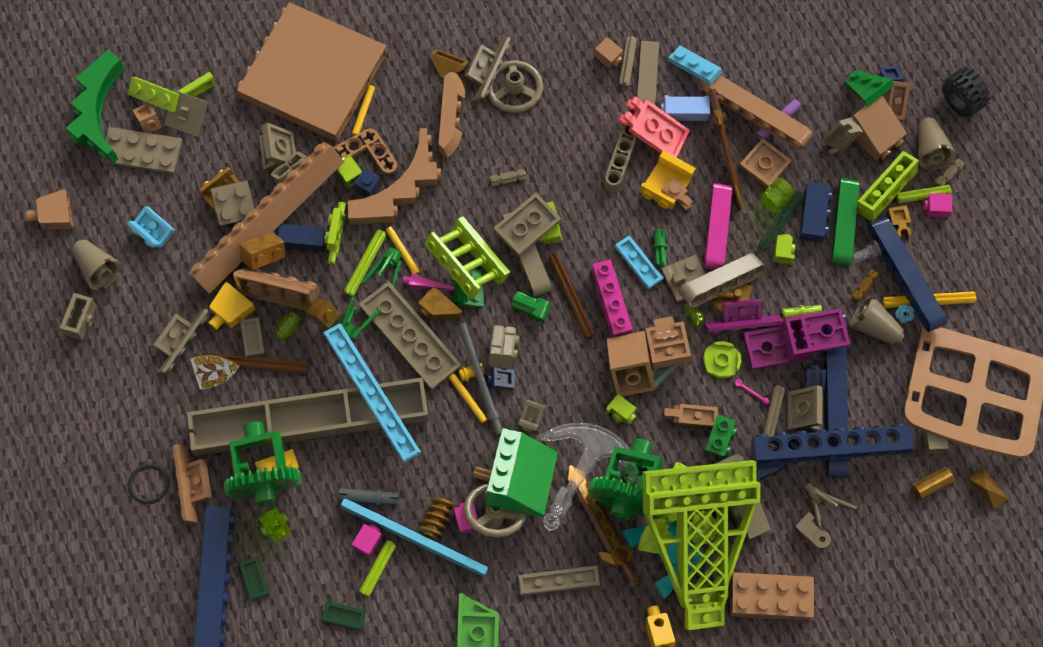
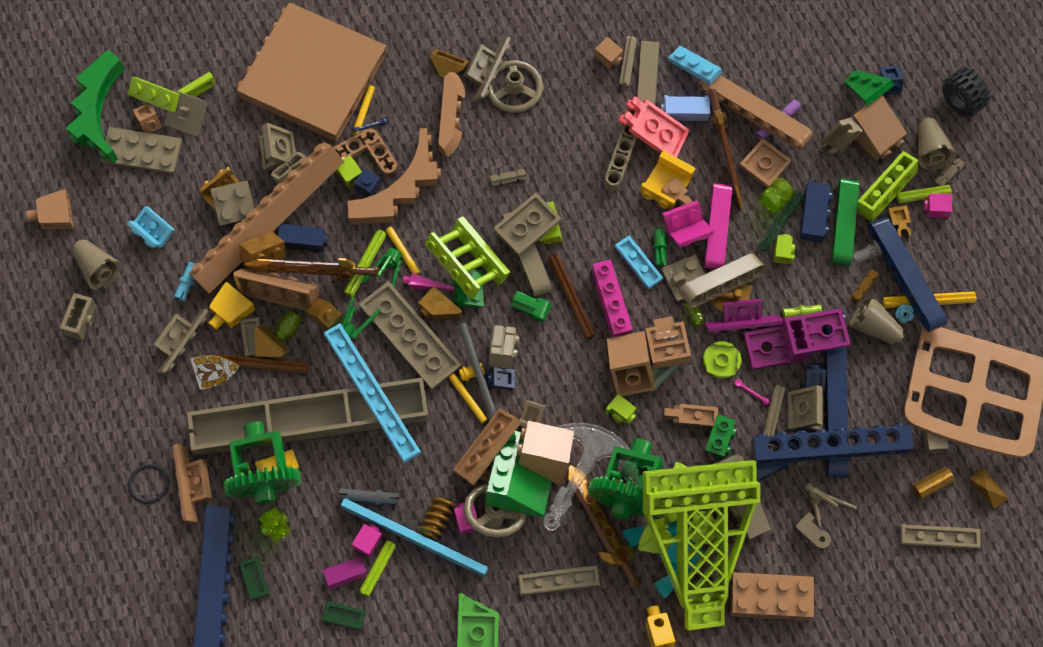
lime plate [325,202,346,265] -> none
medium nougat slope [882,81,910,120] -> none
none -> medium azure pin [174,262,195,302]
none -> reddish brown sword [244,258,379,281]
none -> pearl gold slope [254,323,290,357]
none -> magenta tile [323,556,368,589]
none -> dark blue hinge [352,118,388,133]
none -> medium nougat tile [453,408,522,485]
none -> slope [516,421,574,485]
none -> dark pink bracket [662,201,714,247]
none -> dark tan tile [900,524,981,549]

